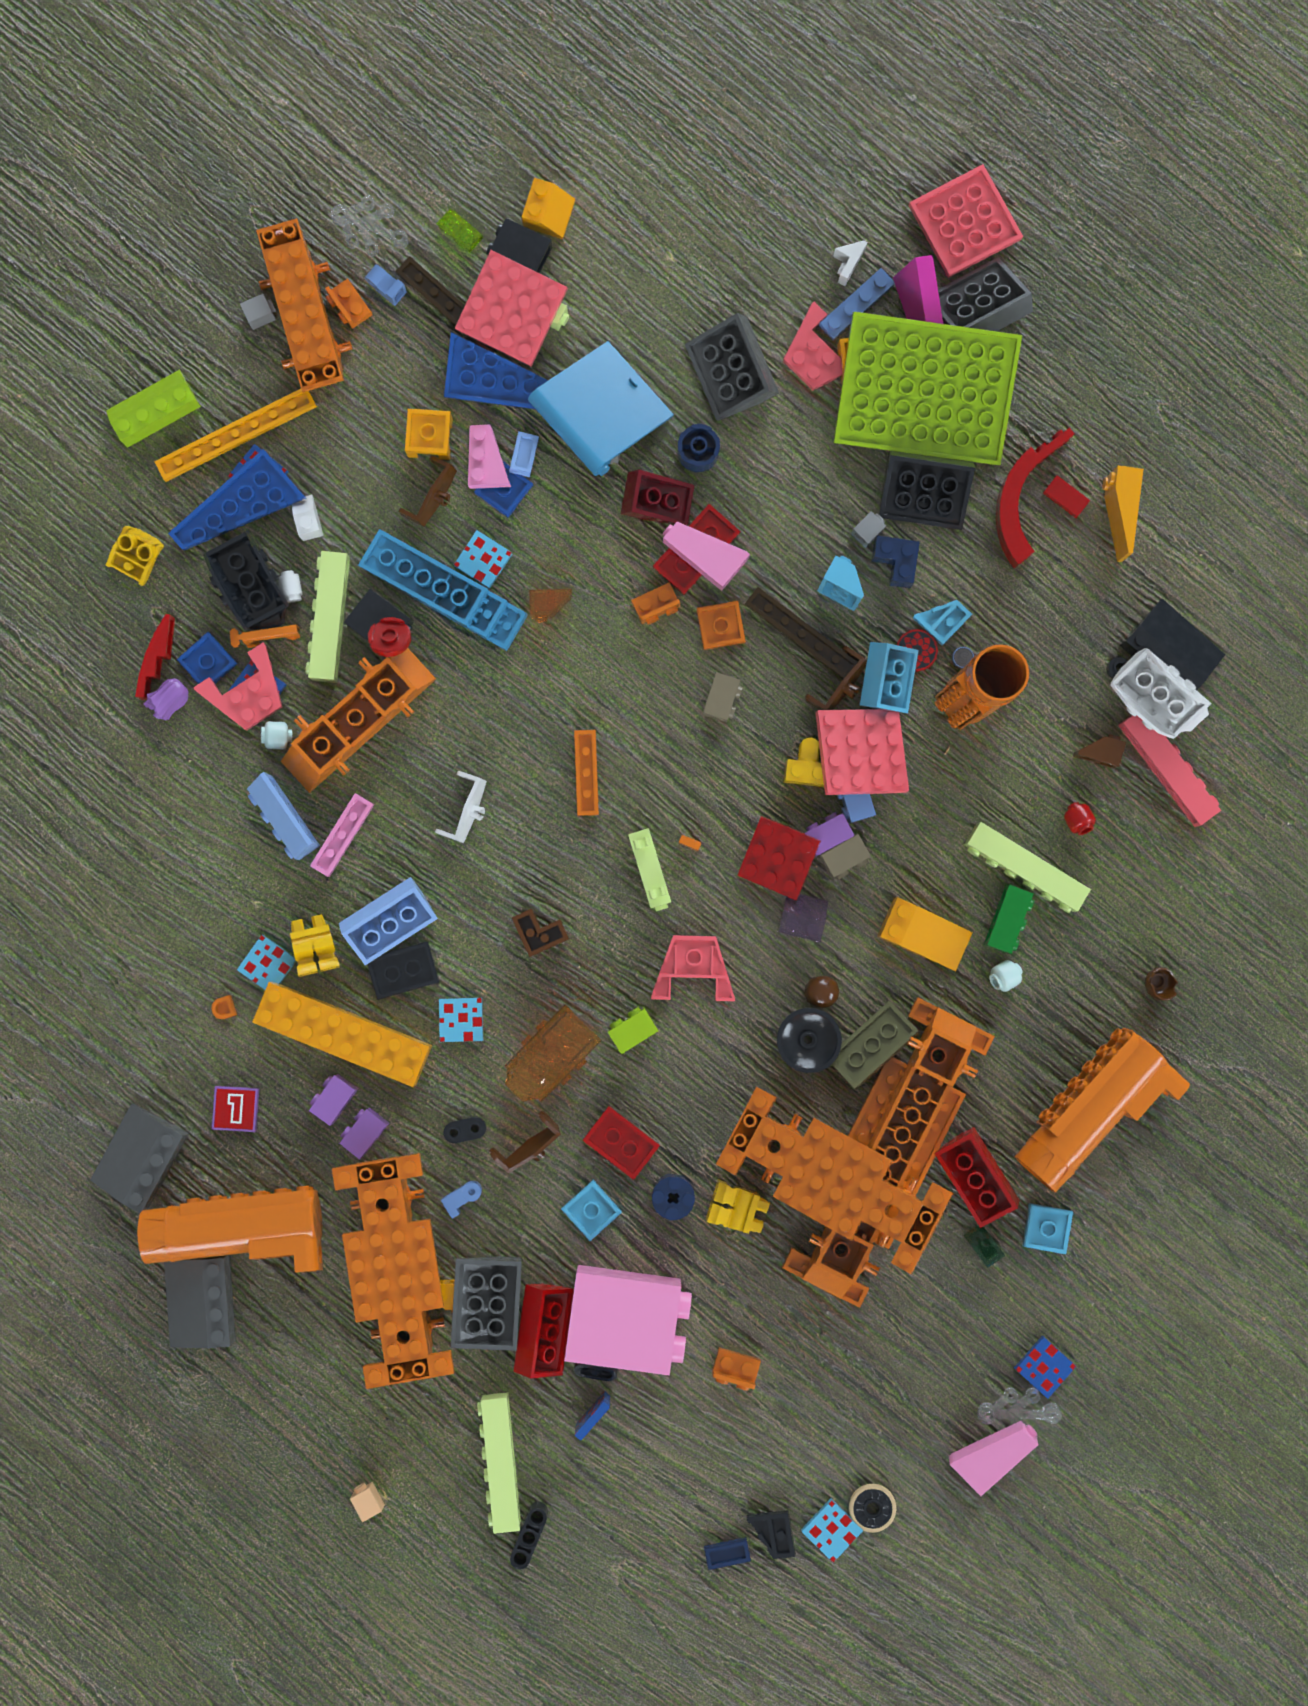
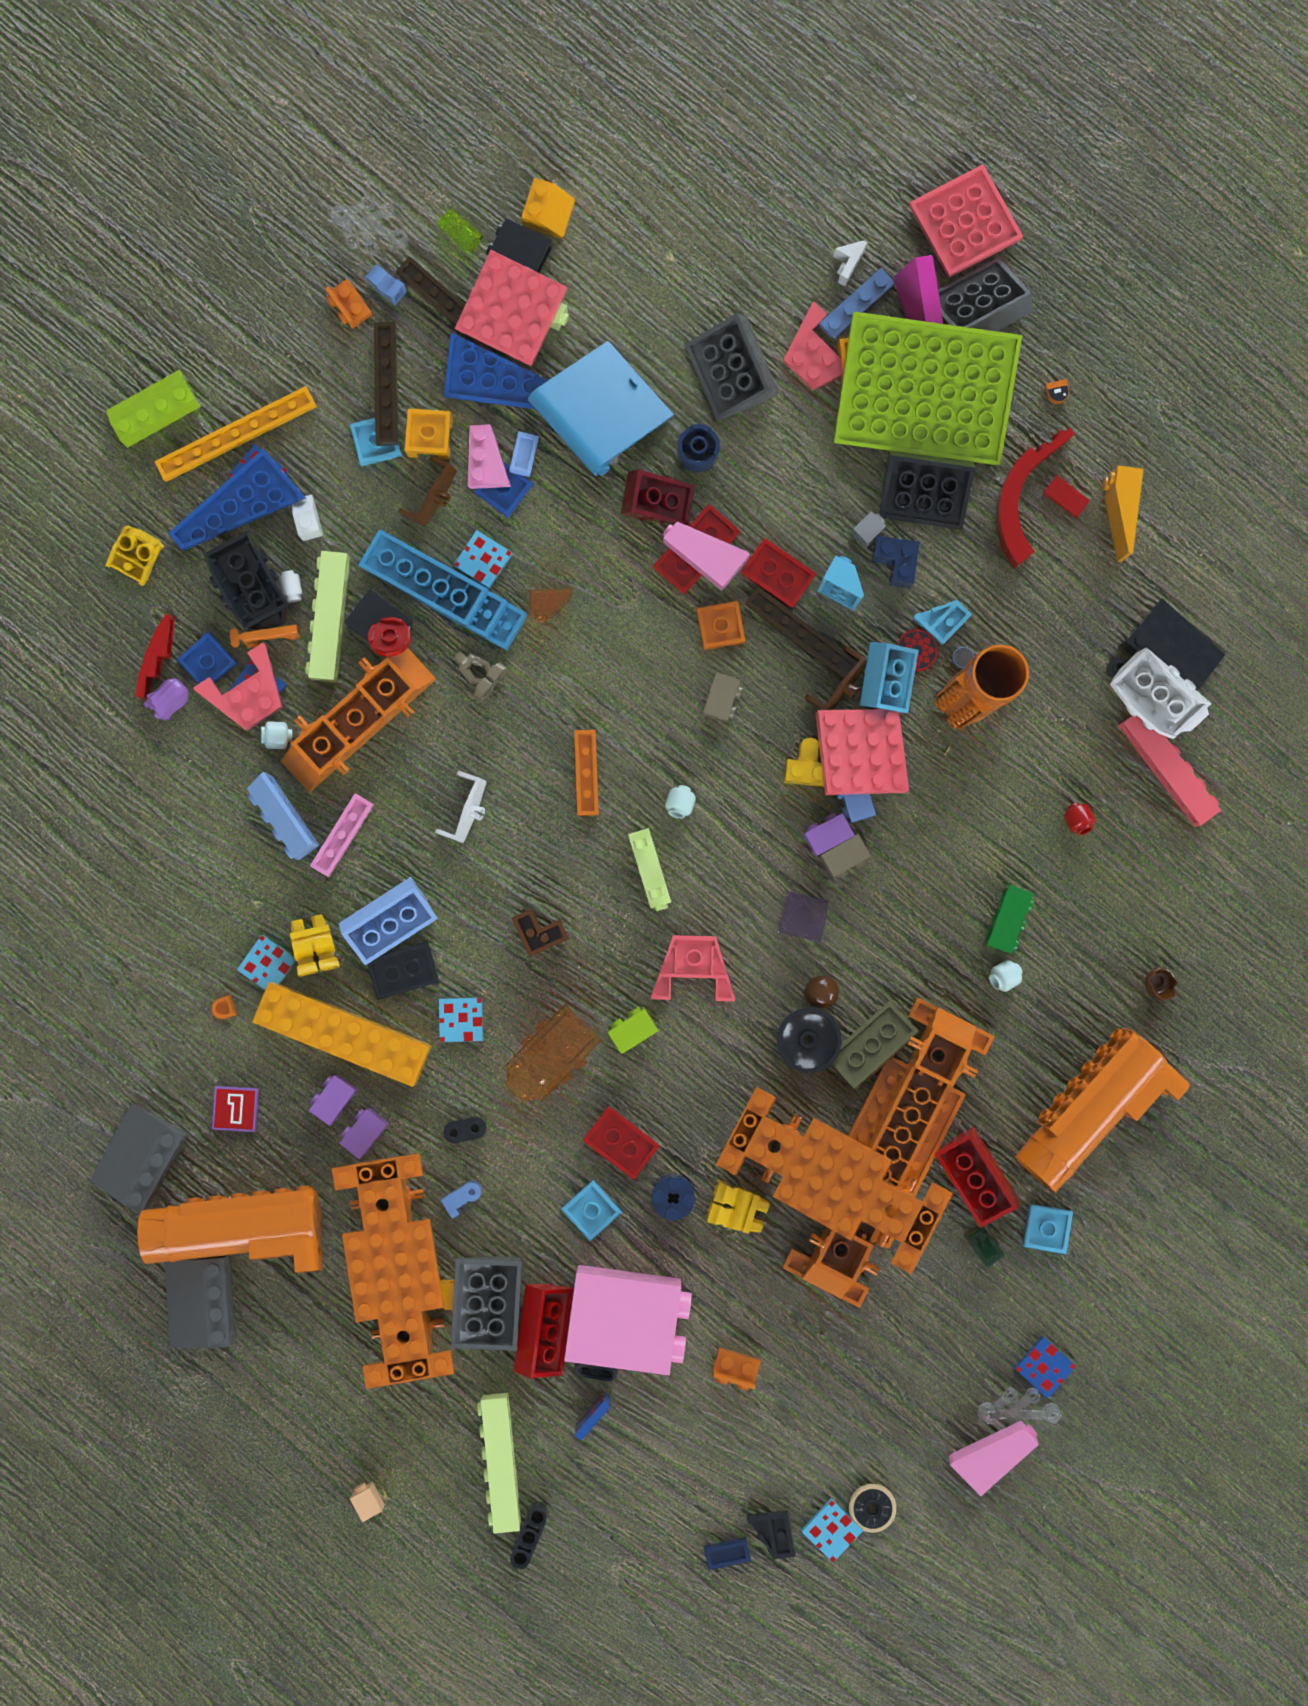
light grey brick [240,294,276,330] -> none
orange piece [256,218,353,392] -> none
reddish brown piece [489,1110,561,1174] -> none
orange bracket [631,582,681,625] -> none
orange tile [678,835,701,851] -> none
red plate [737,816,821,900] -> none
light orange slope [877,897,973,971] -> none
yellowish green brick [964,822,1091,913] -> none
reddish brown slope [1073,734,1126,769] -> none
none -> medium azure tile [350,418,402,466]
none -> dark brown plate [374,321,398,446]
none -> dark tan piece [455,652,507,701]
none -> light aqua head [665,785,696,819]
none -> red plate [740,538,817,609]
none -> tile [1044,379,1069,404]

